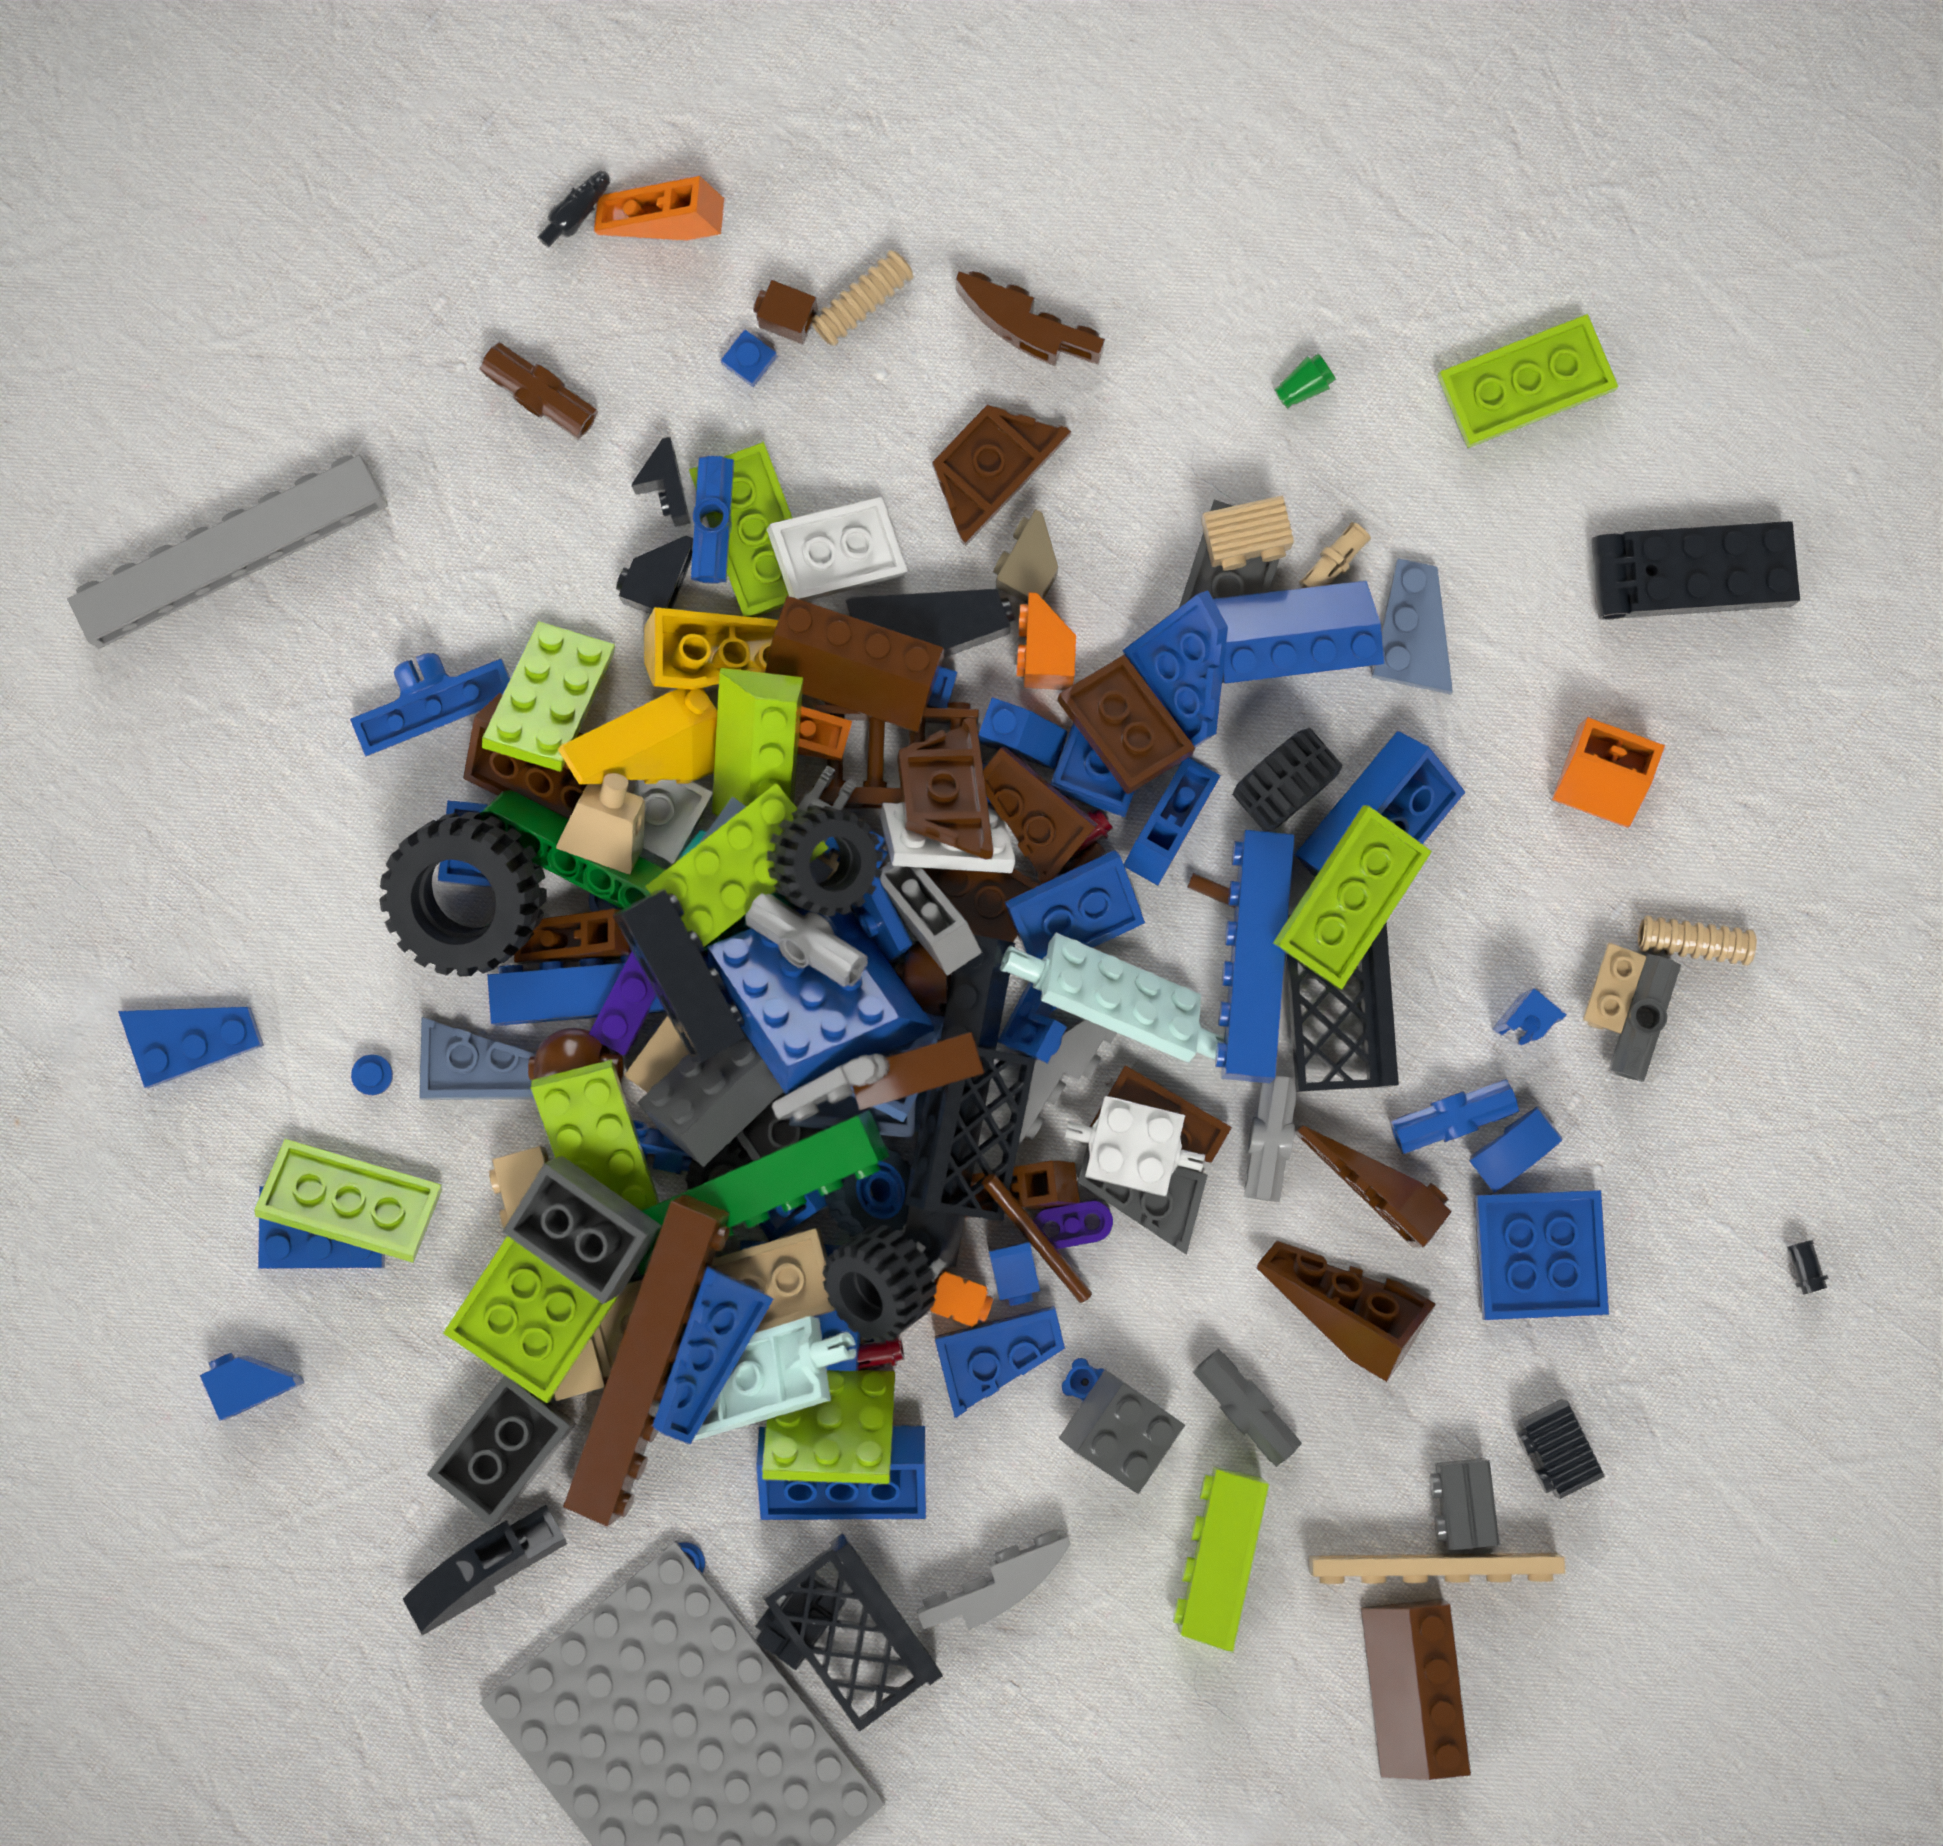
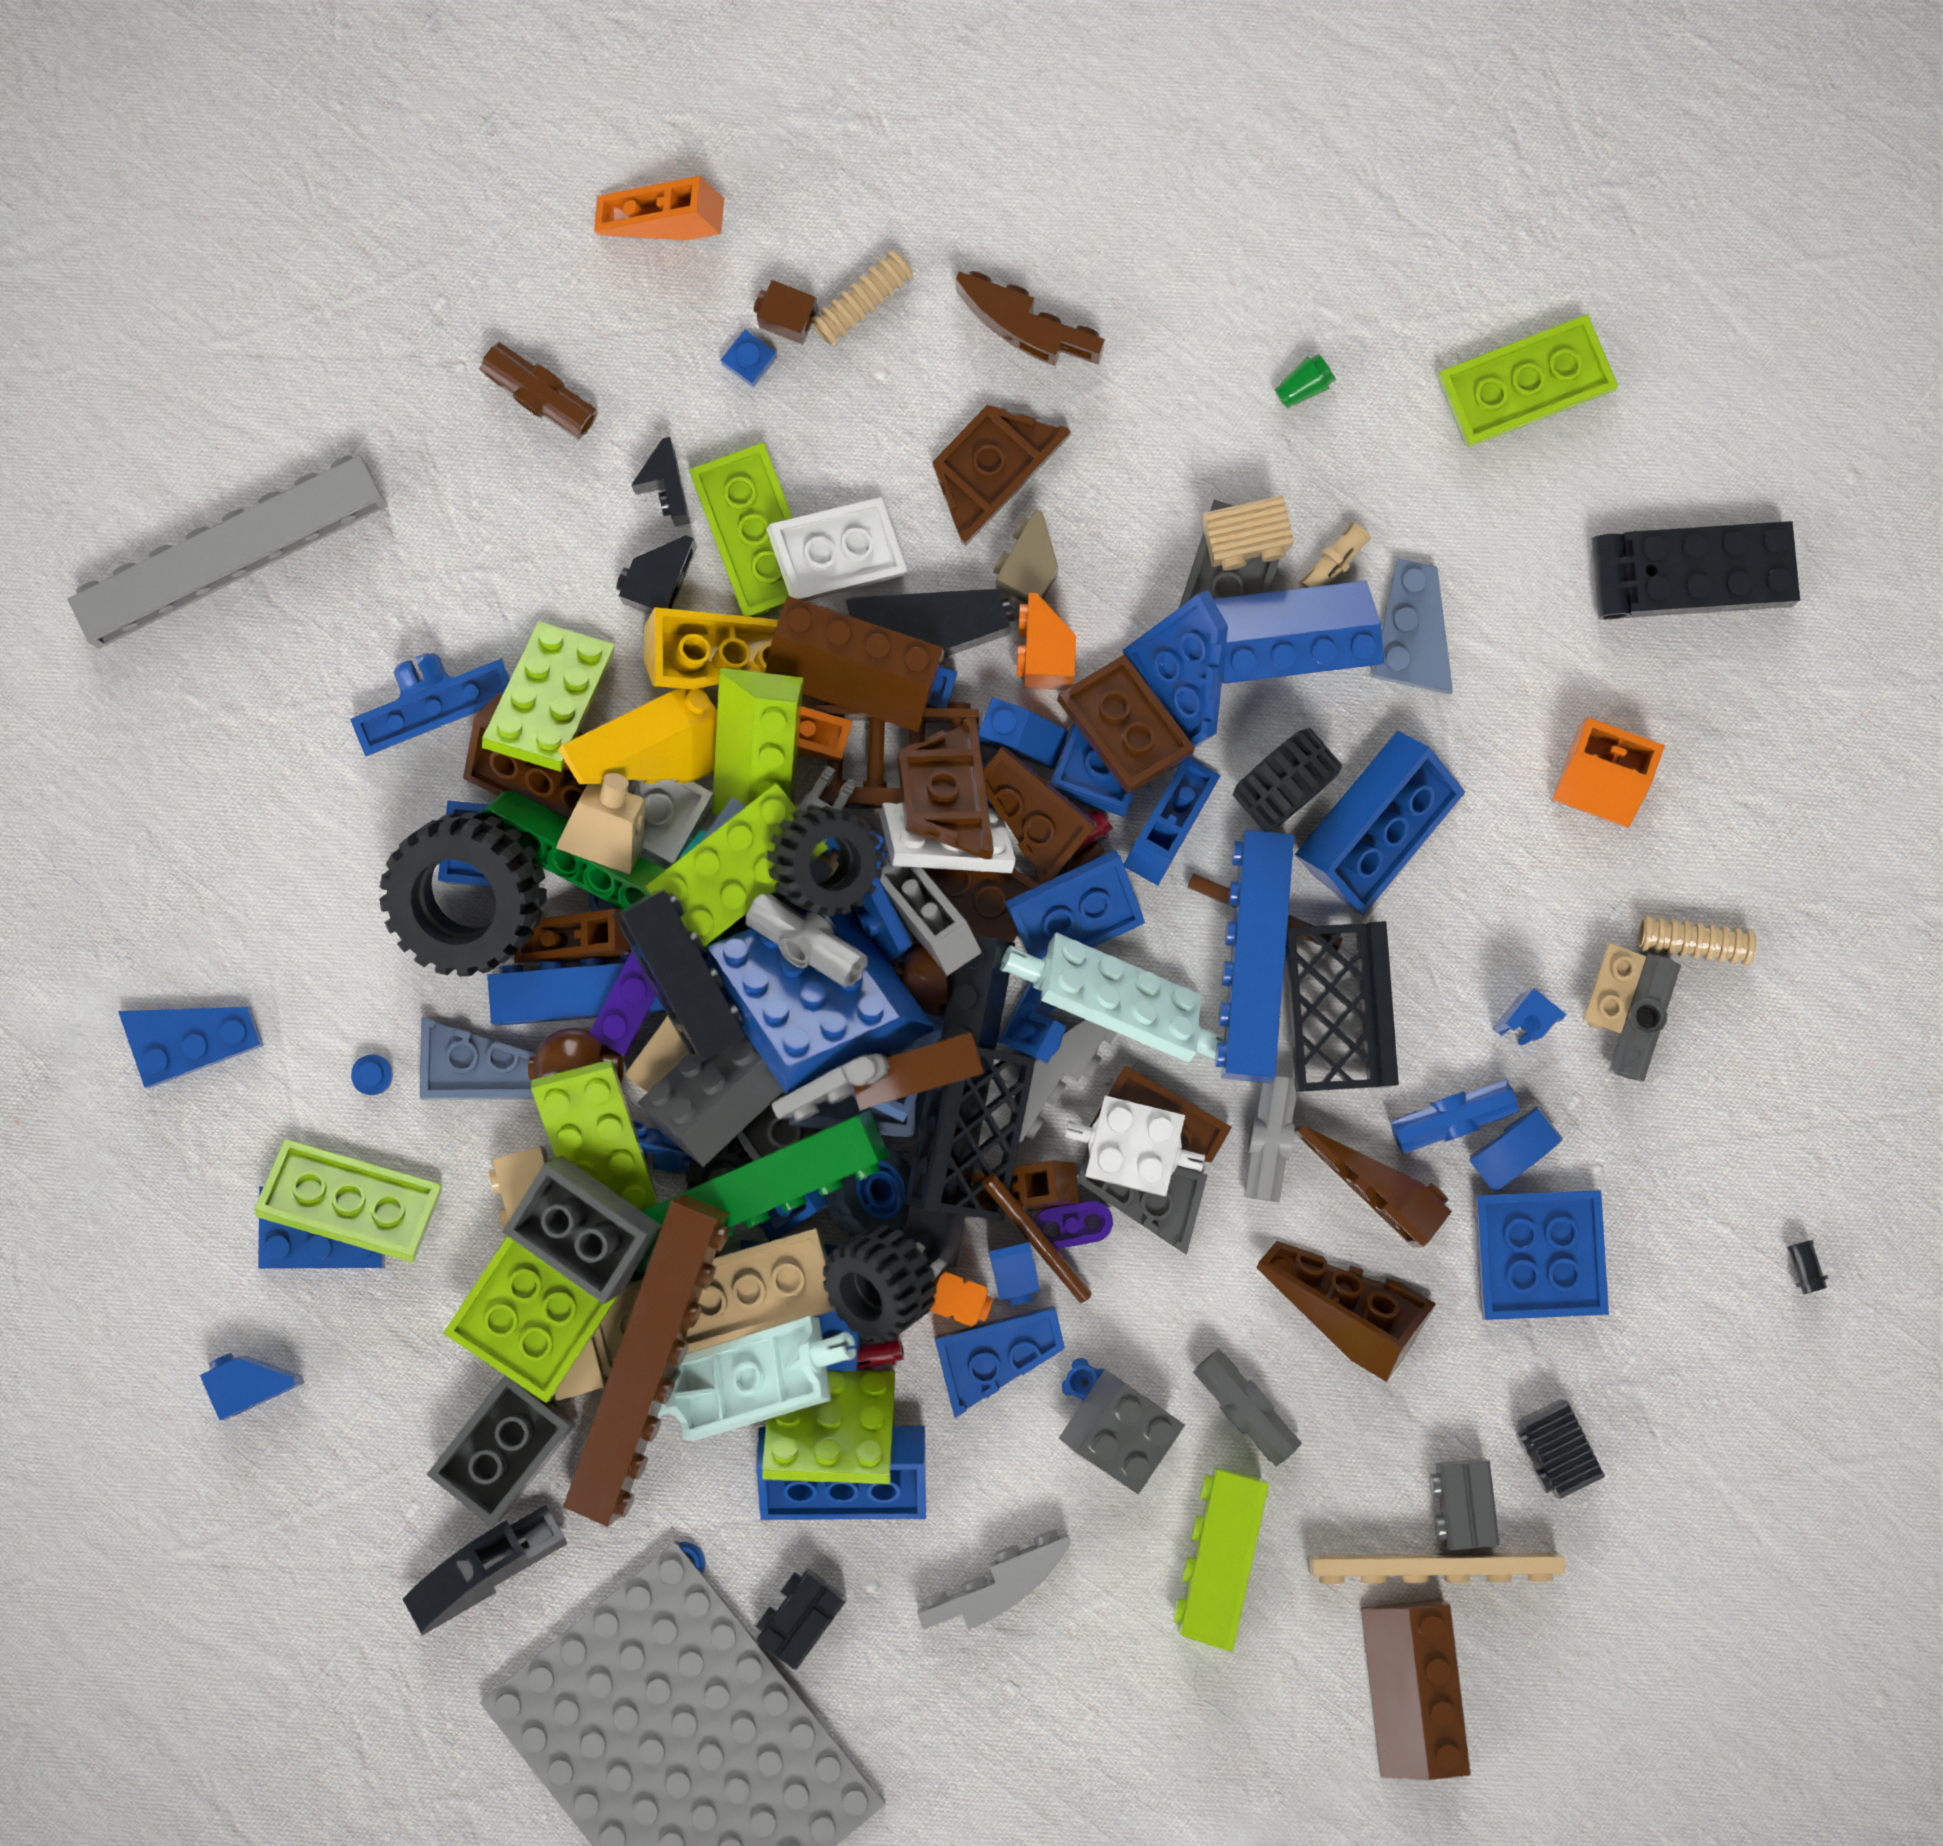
black piece [537,170,610,248] -> none
blue wing [653,1266,774,1445] -> none
blue piece [691,456,734,584] -> none
black fence [762,1533,943,1732] -> none
lime plate [1273,805,1432,989] -> none

